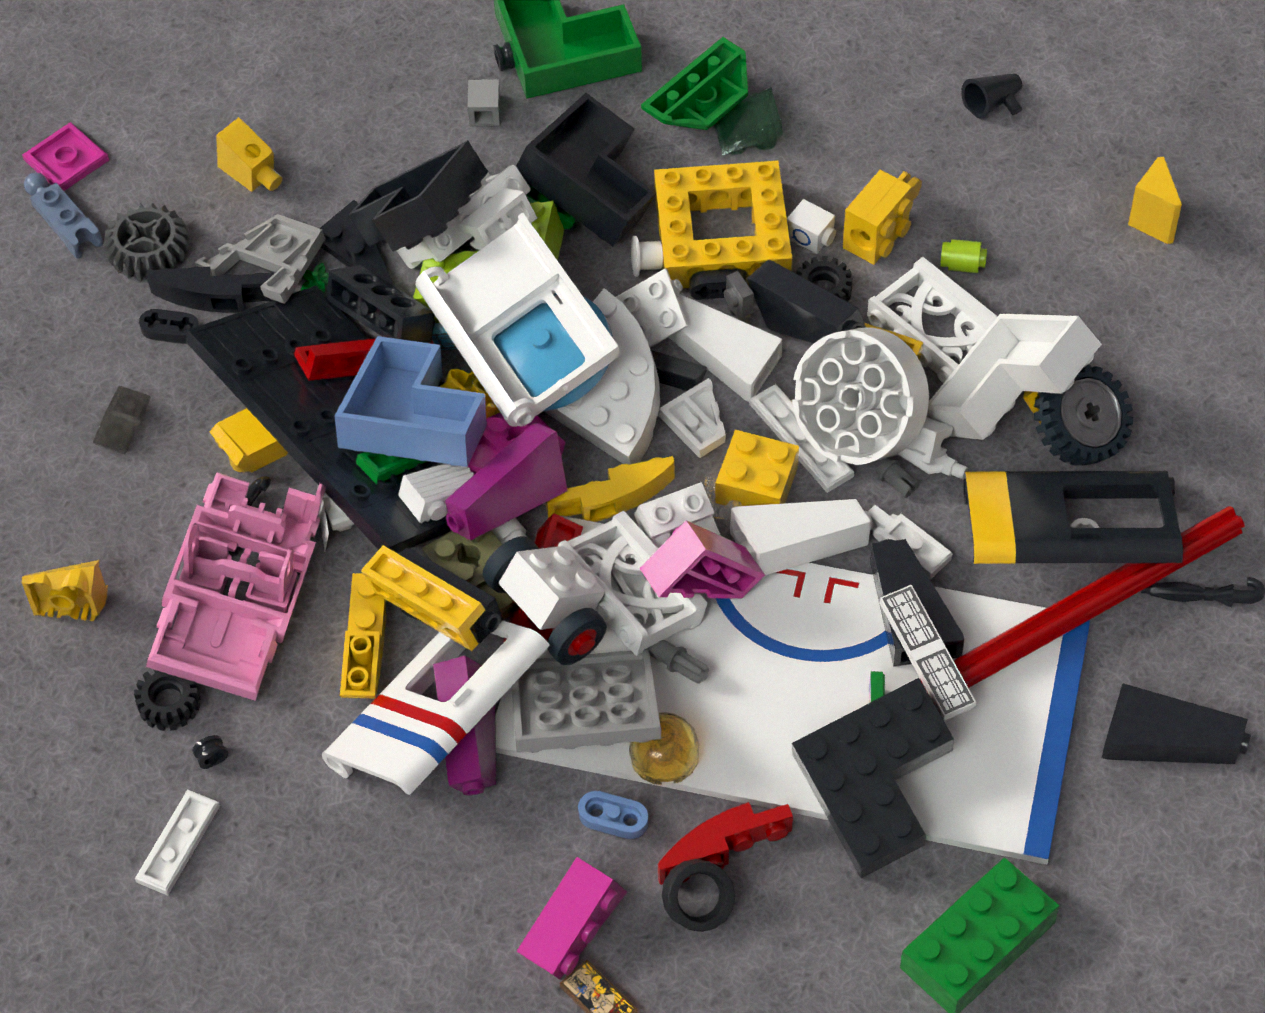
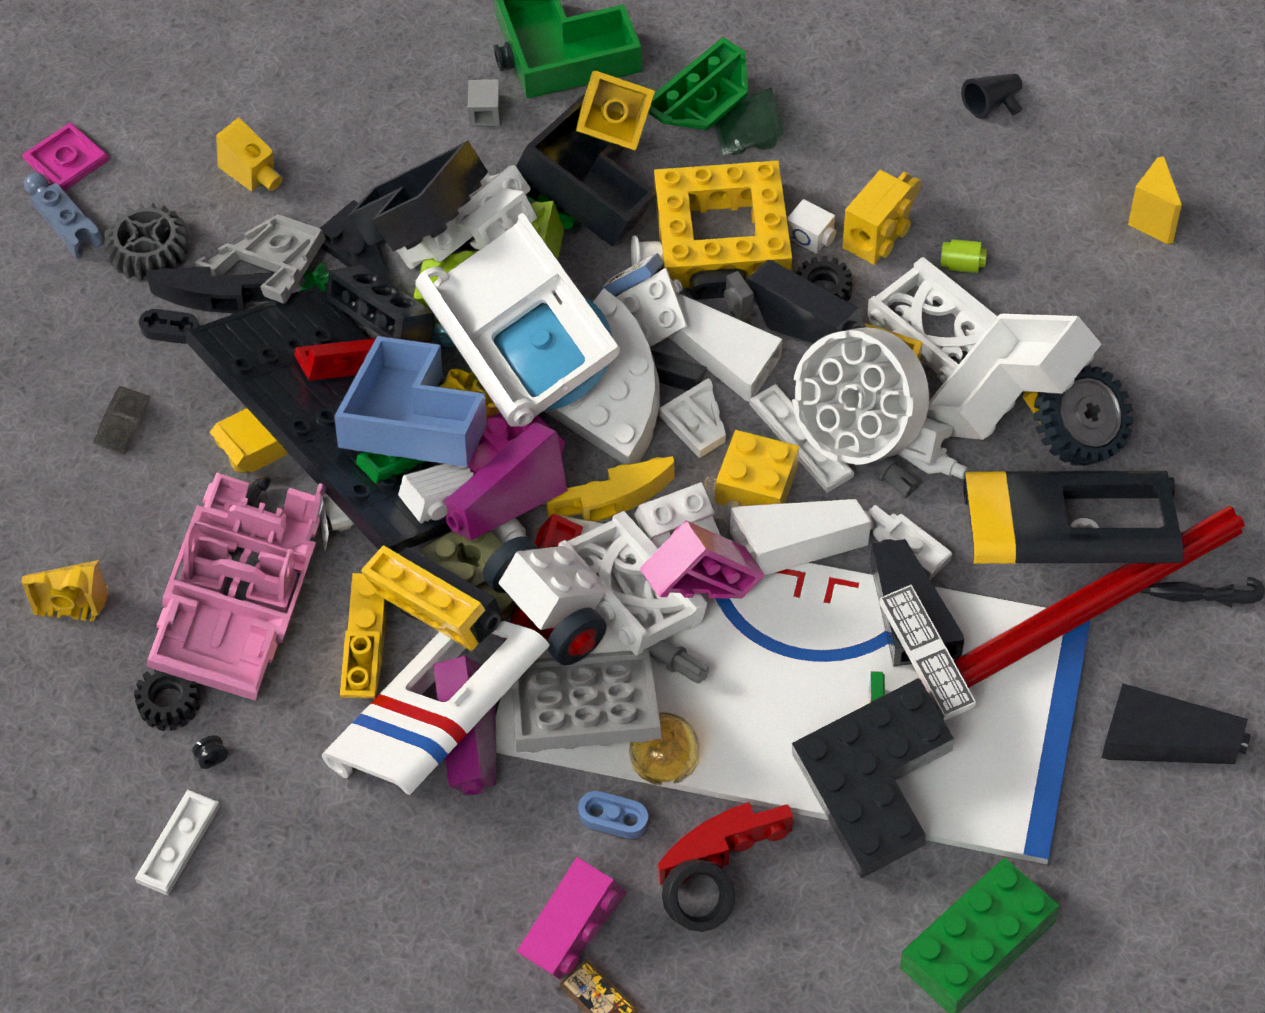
none -> yellow slope [576,71,655,151]
none -> medium blue tile [598,253,664,296]

